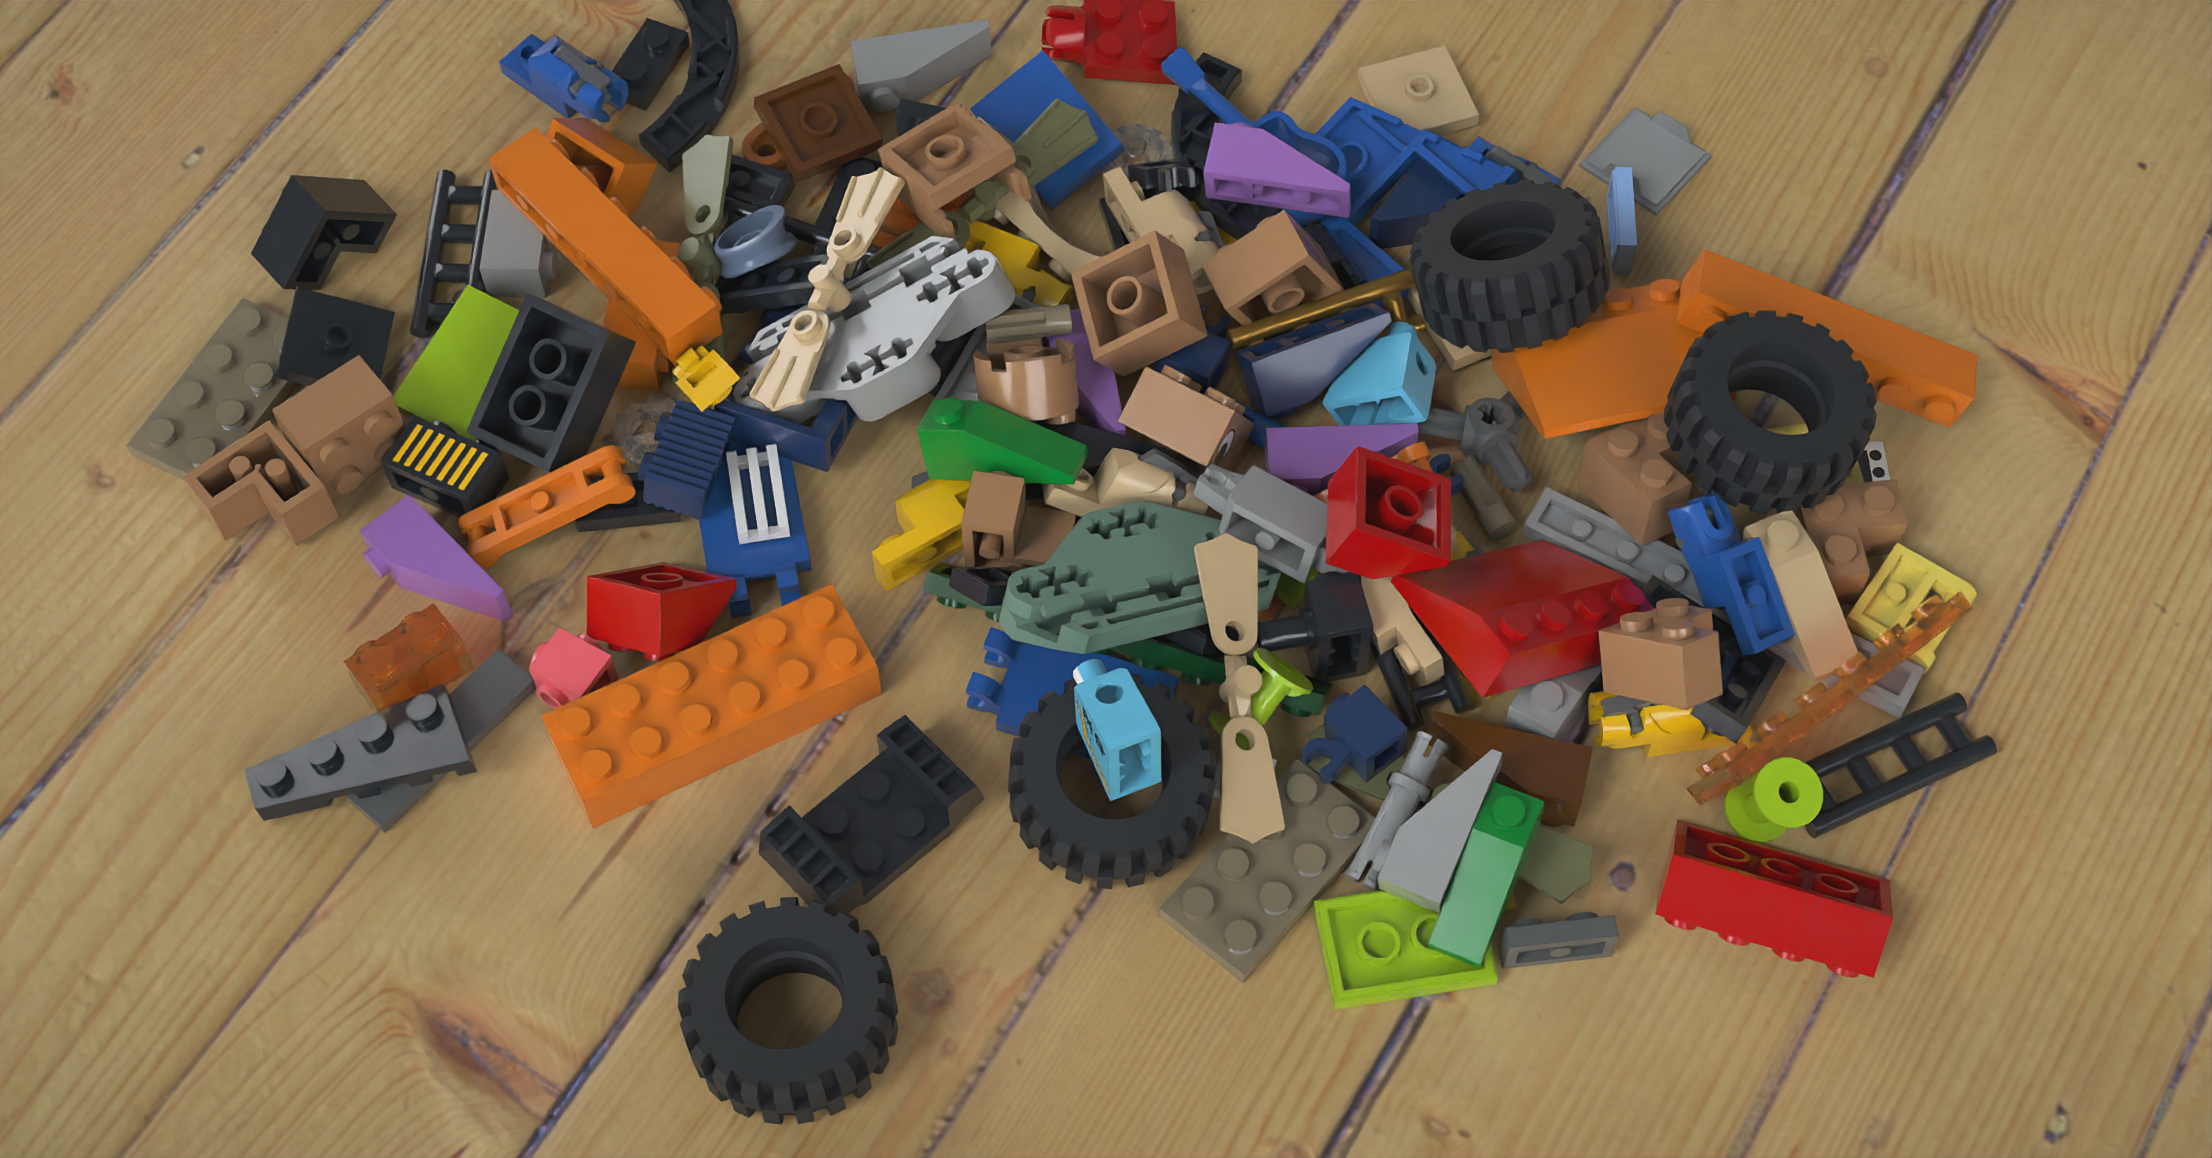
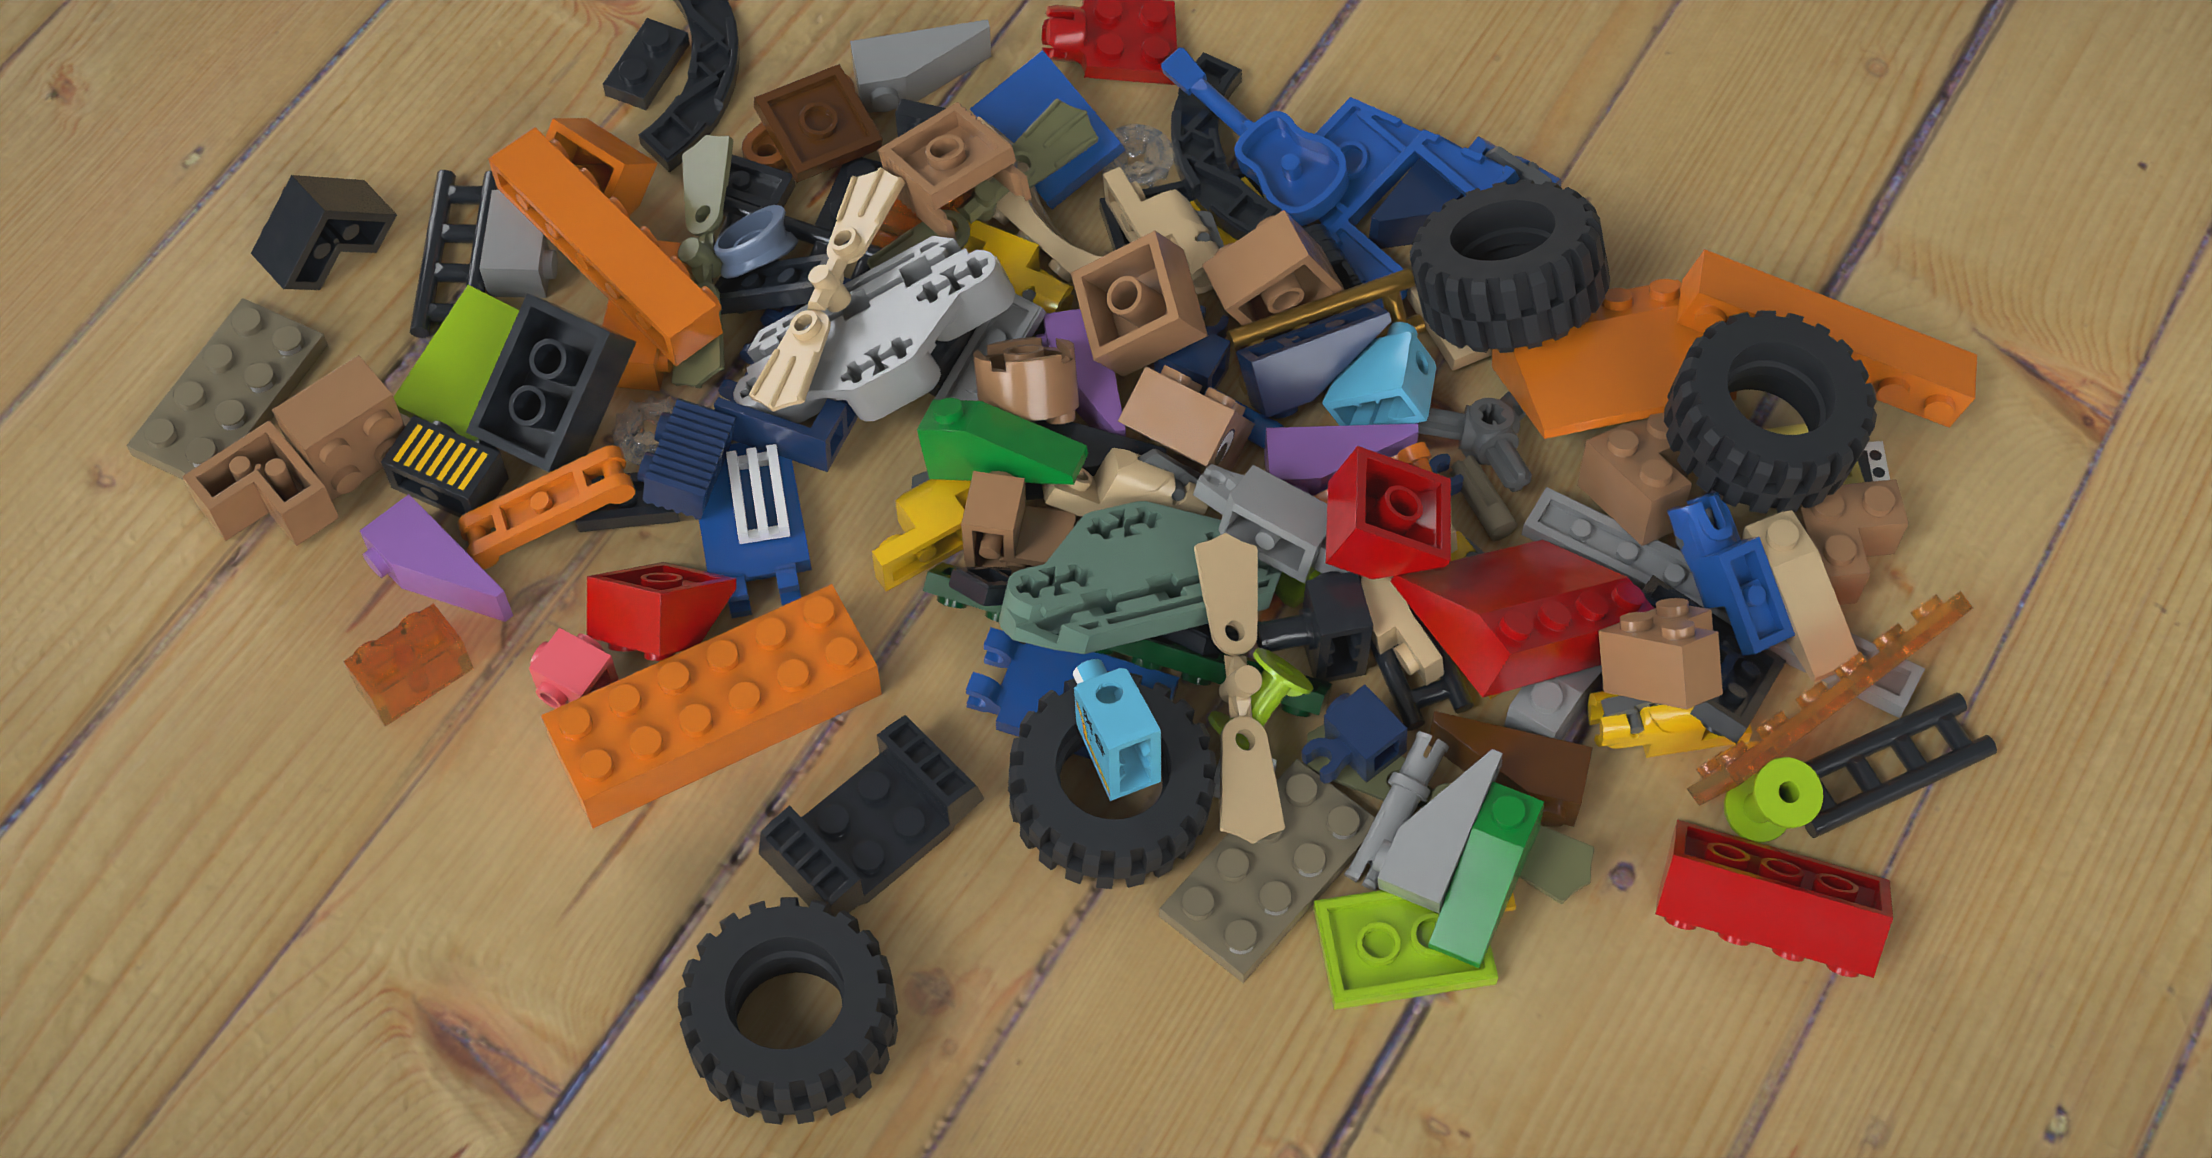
wing [244,684,477,821] -> none
black plate [275,287,395,386] -> none
dark grey tile [345,649,536,833] -> none
blue plate [499,34,629,122] -> none
yellow plate [672,345,740,412] -> none
dark tan piece [984,304,1072,343] -> none
black plate [1128,158,1196,195] -> none
medium lavender slope [1203,122,1351,218] -> none
tan plate [1357,45,1479,135] -> none
dark grey plate [1499,912,1619,969] -> none
light grey piece [1579,107,1712,216] -> none
light blue tile [1606,167,1637,274] -> none
light yellow plate [1846,542,1977,674] -> none

